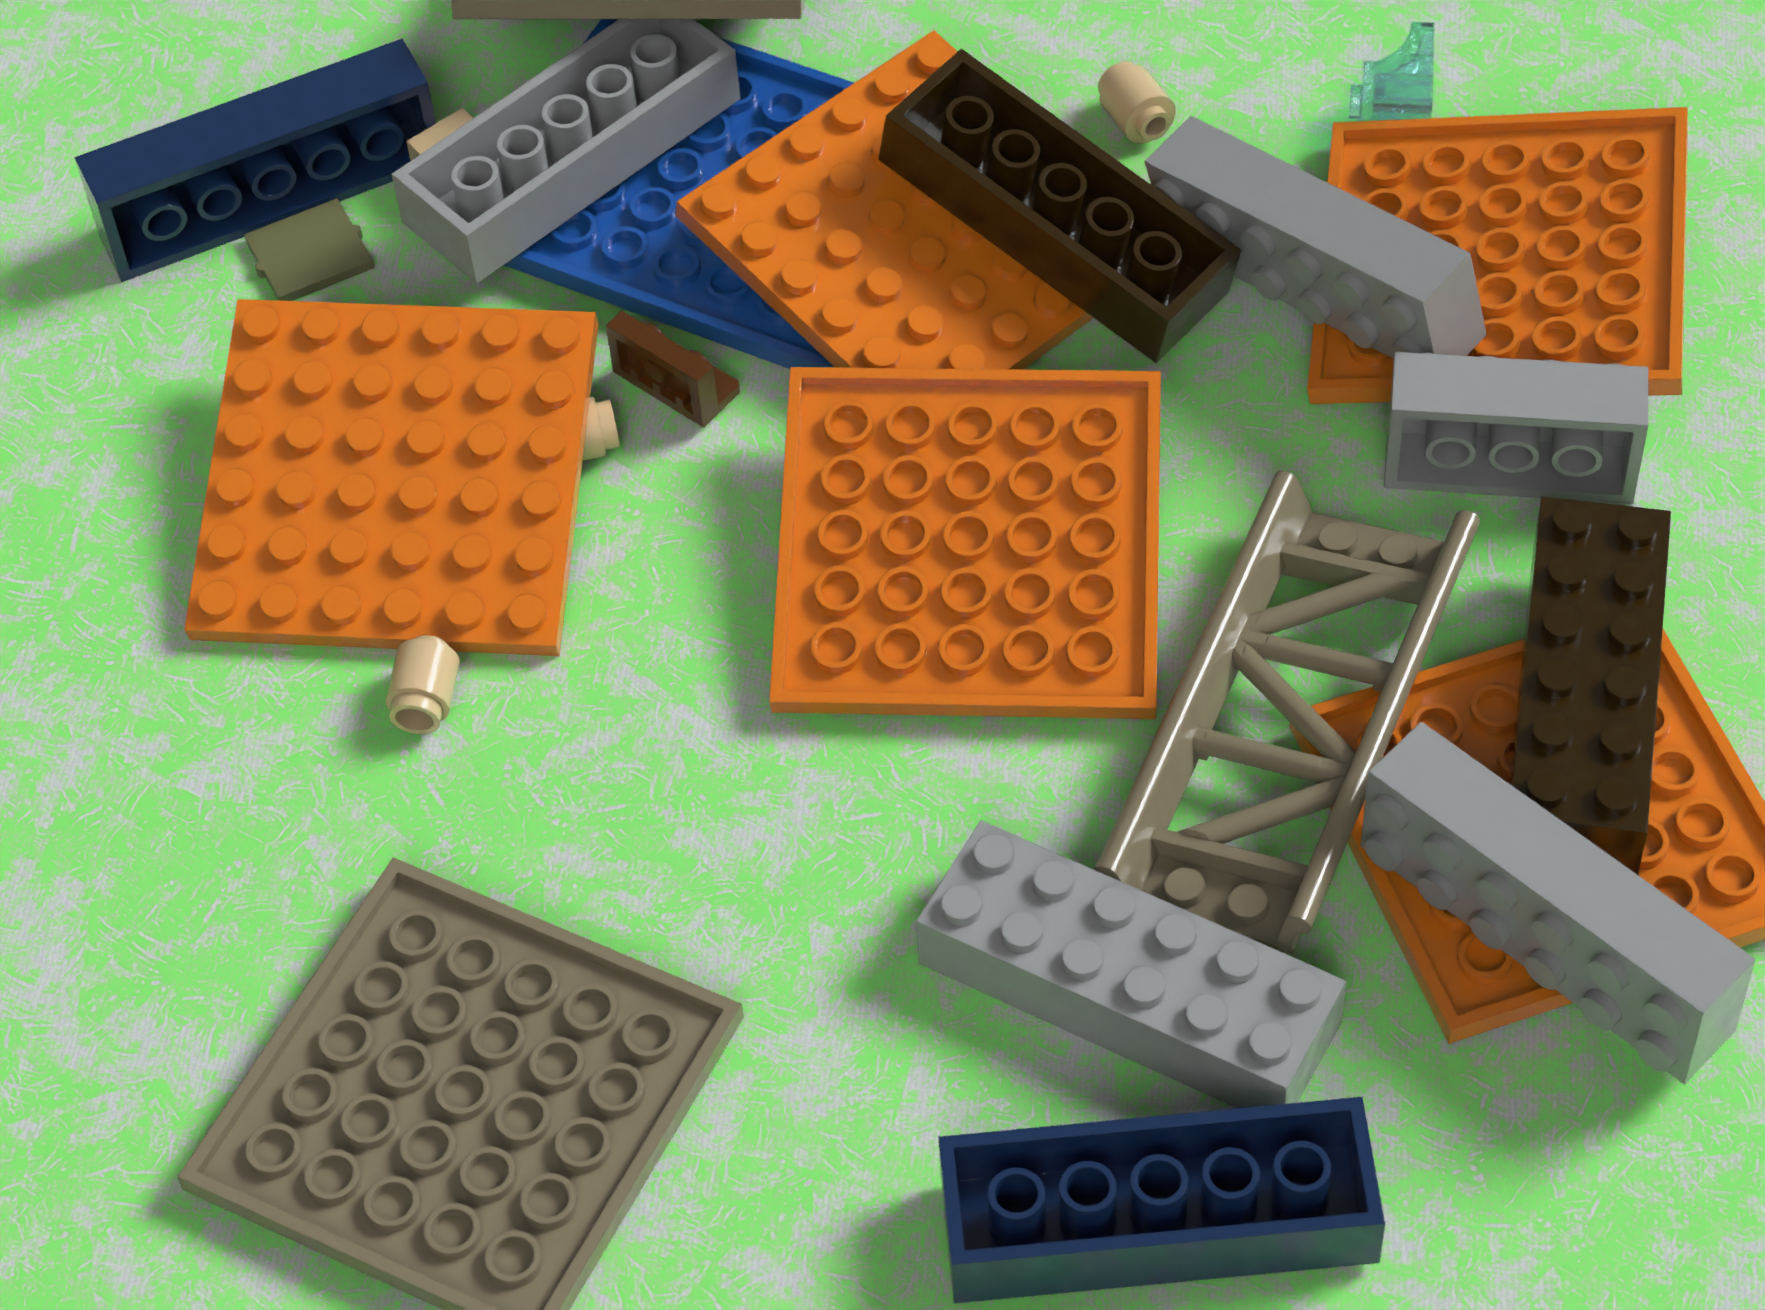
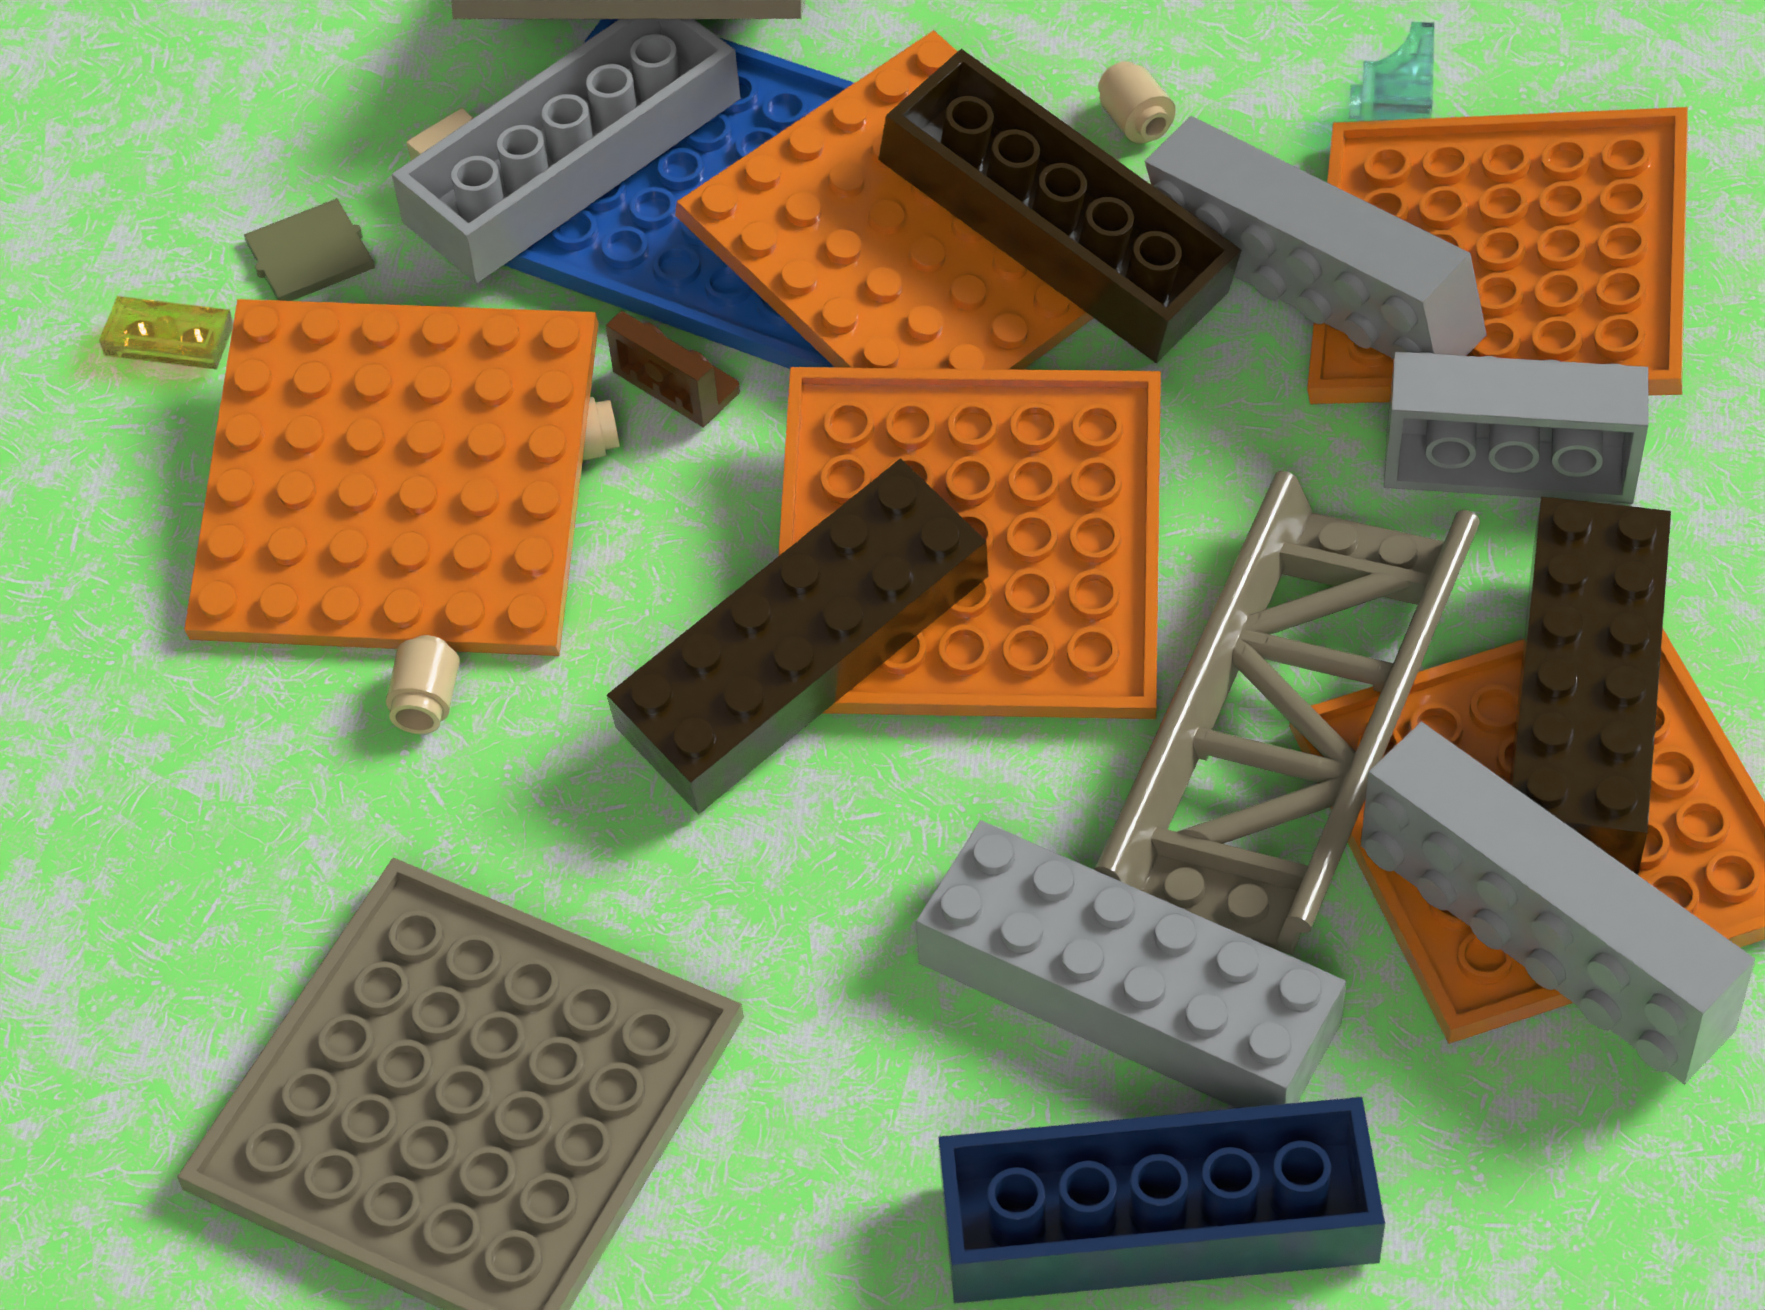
dark blue brick [74,38,436,282] -> none
none -> clear yellow plate [99,296,233,370]
none -> dark brown brick [607,458,989,815]

